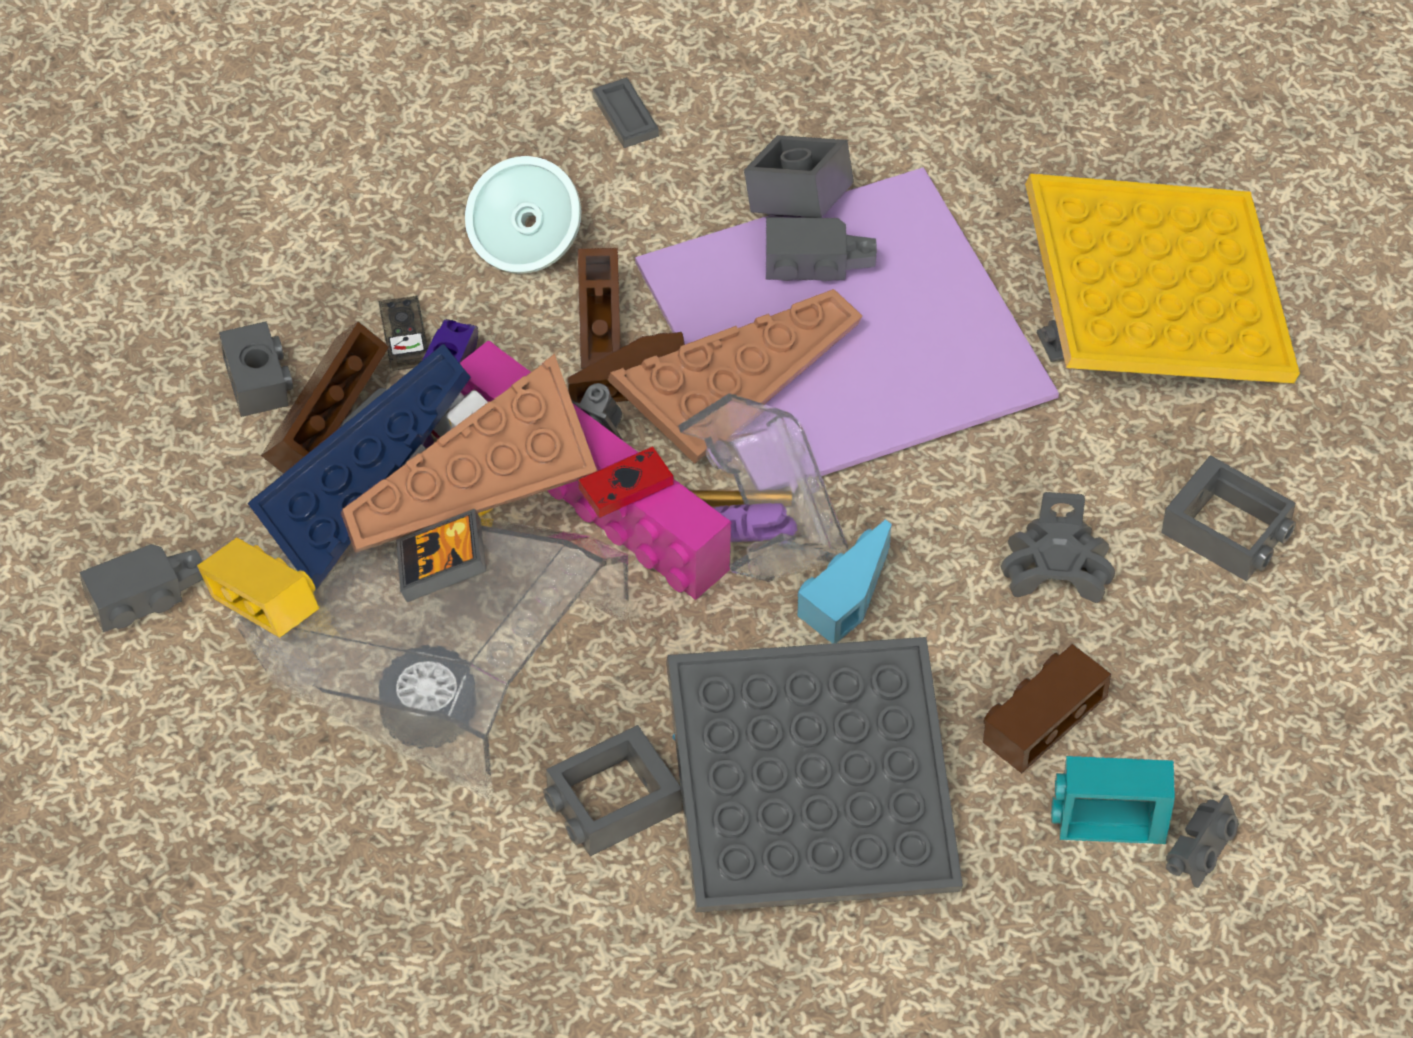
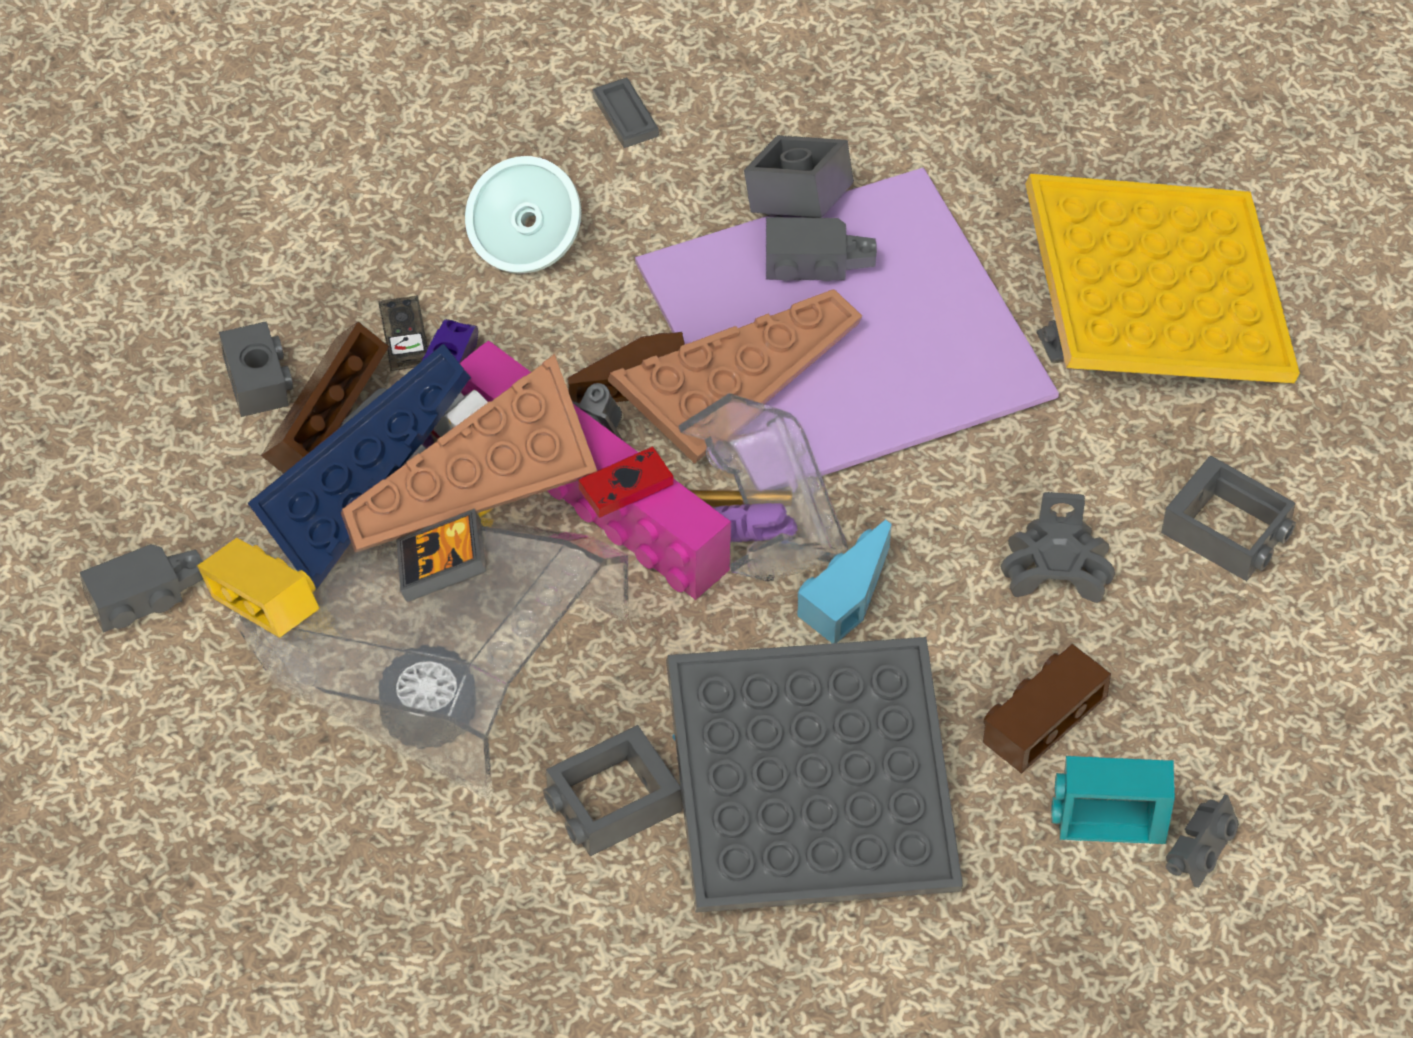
reddish brown slope [578,248,621,369] -> none

